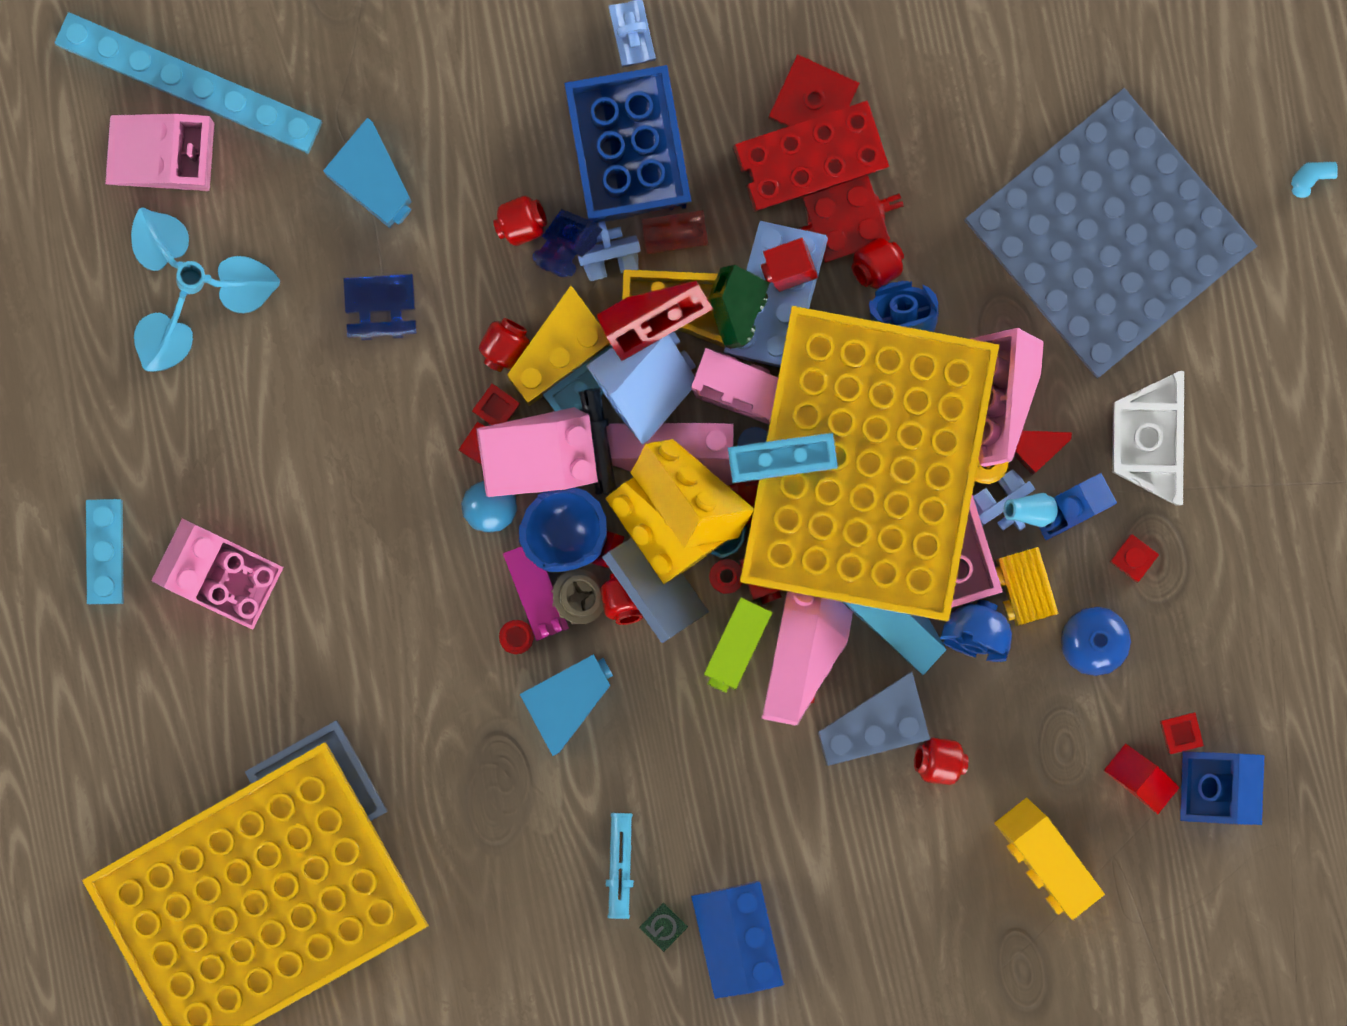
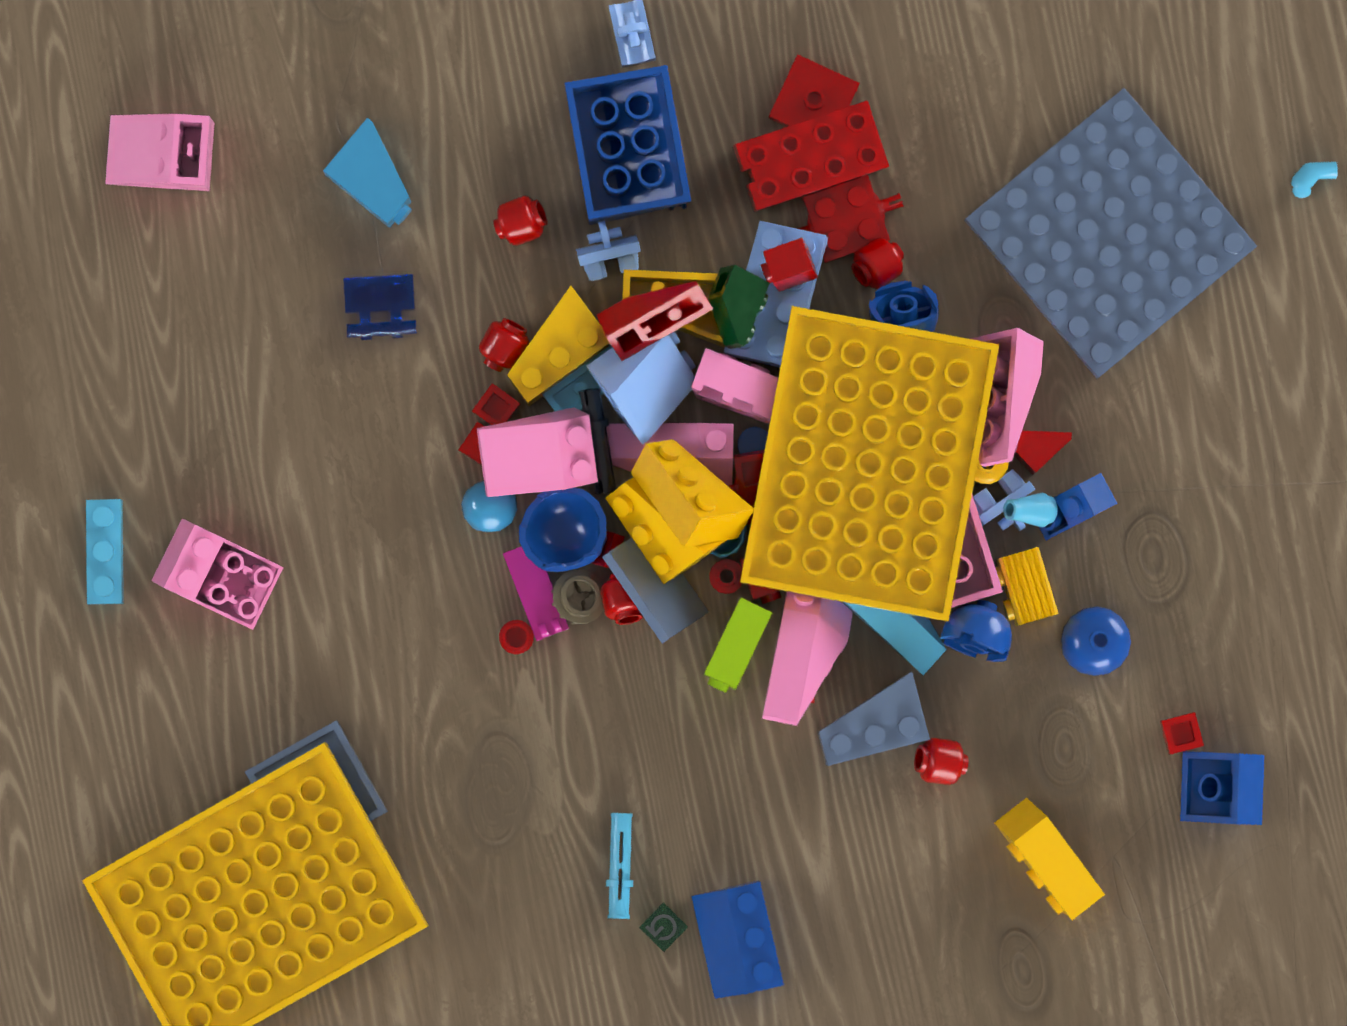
medium azure plate [54,12,322,154] -> none
medium azure plant [131,208,280,372] -> none
dark azure slope [520,654,613,756] -> none
clear blue plate [532,209,603,277] -> none
clear red hips [642,210,709,255] -> none
medium azure tile [728,433,838,483] -> none
red slope [1103,743,1180,815] -> none
red plate [1109,534,1159,583] -> none
white wing [1112,371,1184,505] -> none

